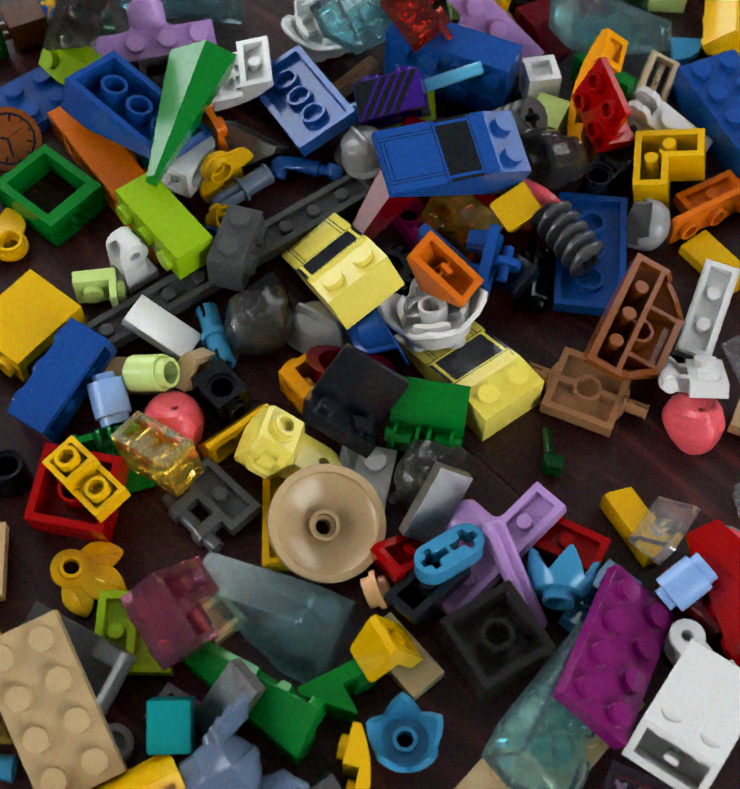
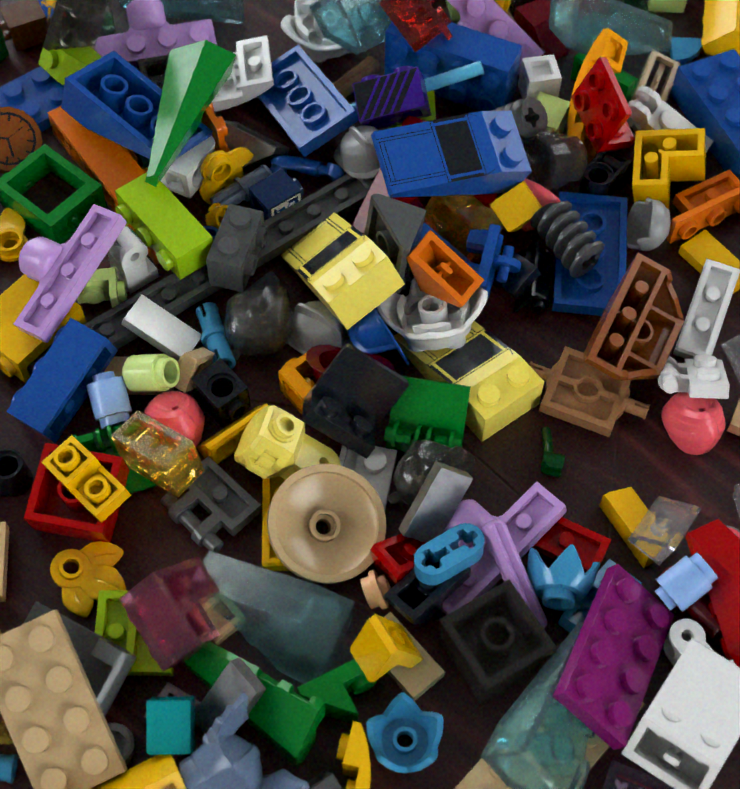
none -> lavender plate [14,204,127,343]
none -> dark blue brick [248,169,304,221]
none -> dark grey slope [364,193,427,293]

